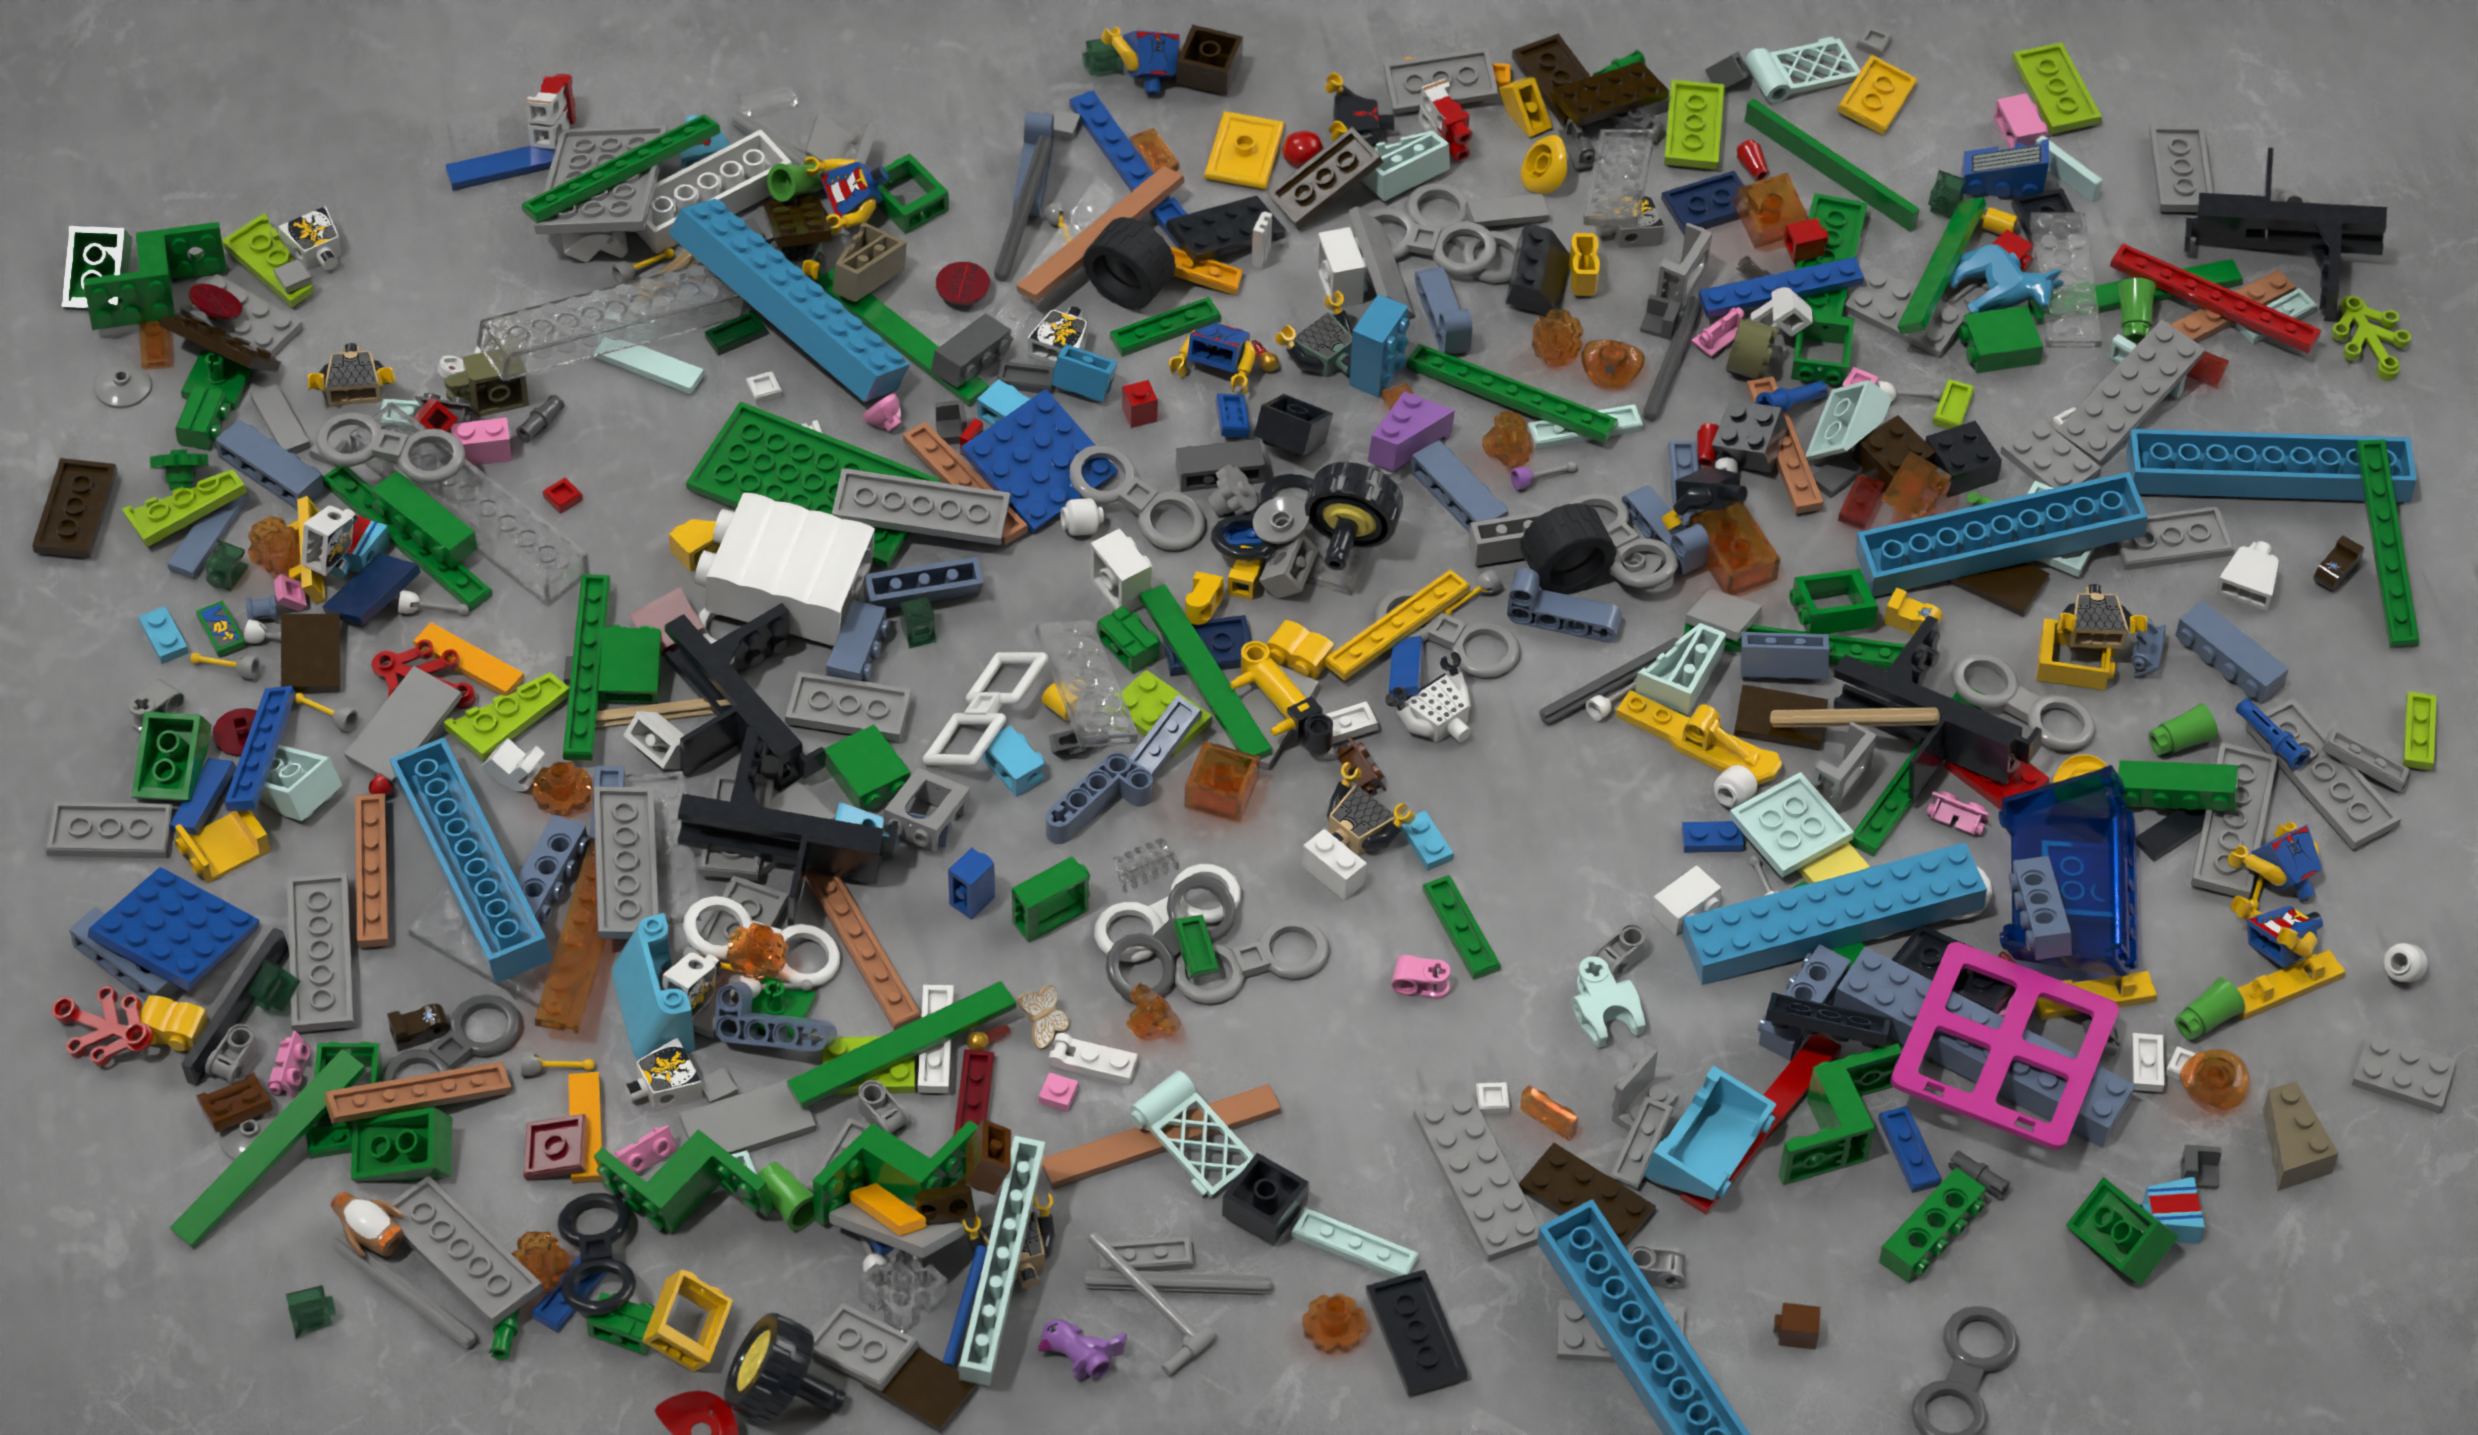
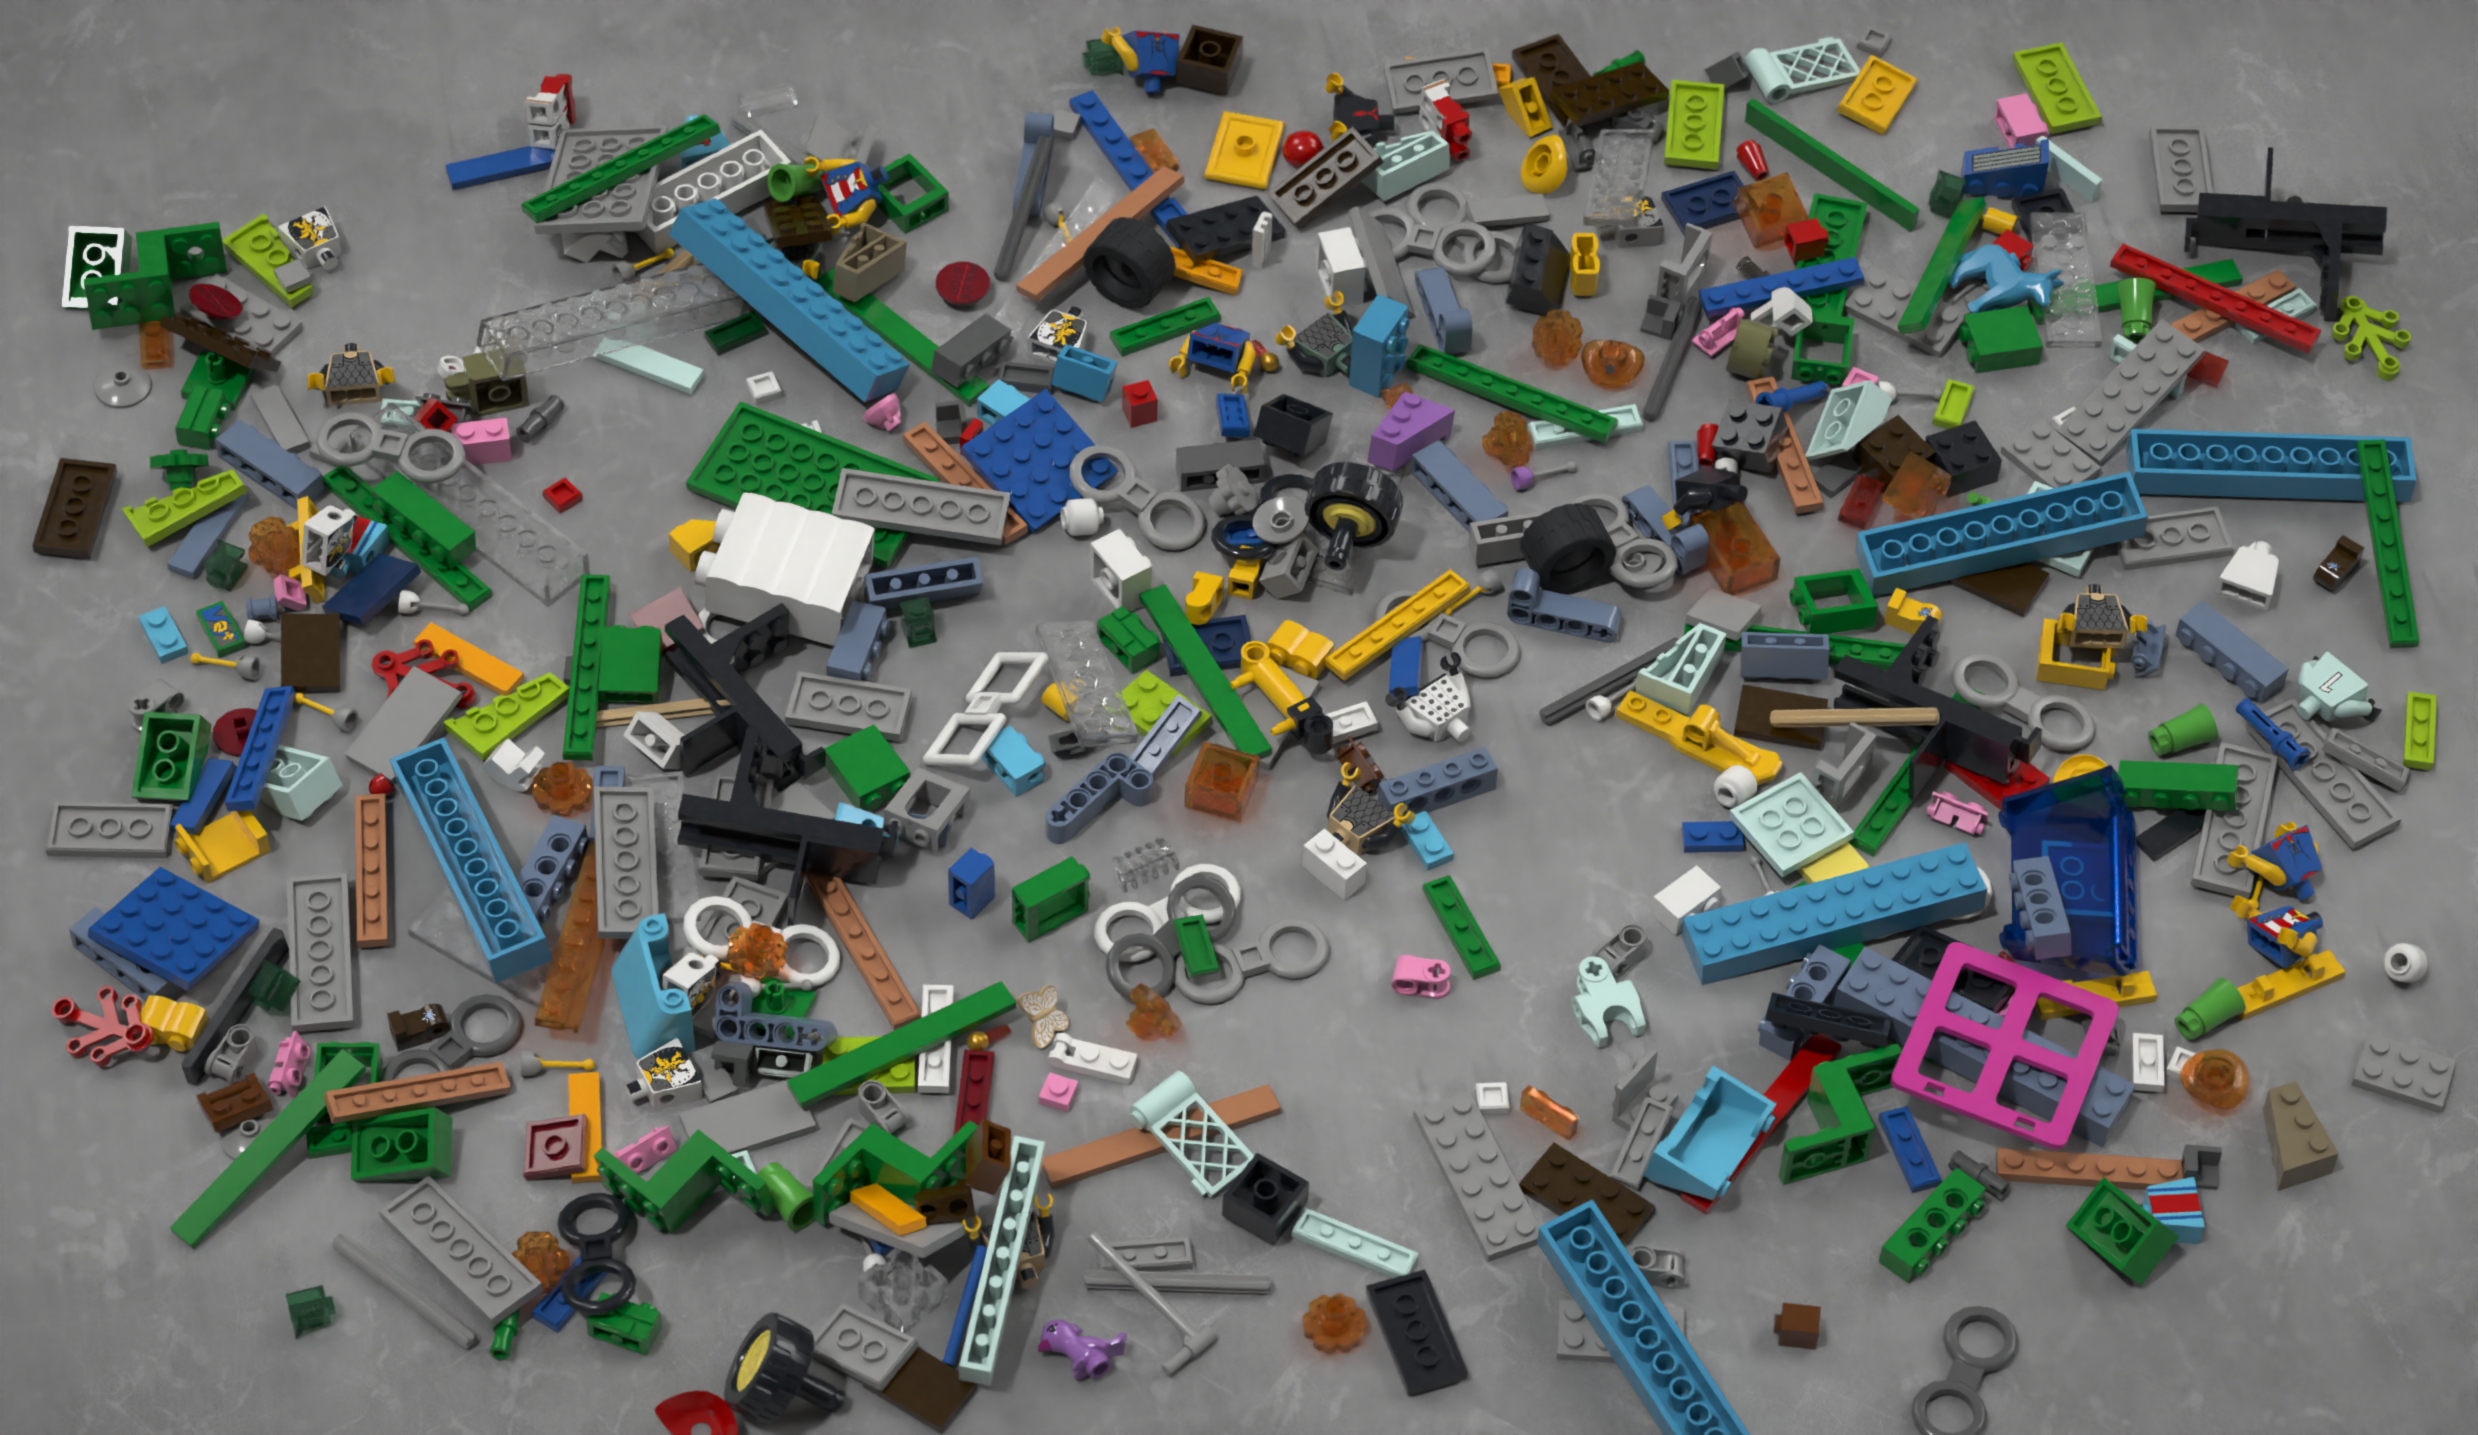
animal [330,1191,404,1257] -> none
yellow window [642,1269,733,1372] -> none
none -> dark grey panel [711,1040,753,1086]
none -> pearl dark grey slope [750,1045,818,1078]
none -> sand blue brick [1377,747,1498,817]
none -> nougat plate [1996,1148,2183,1190]
none -> light aqua torso [2296,651,2382,722]

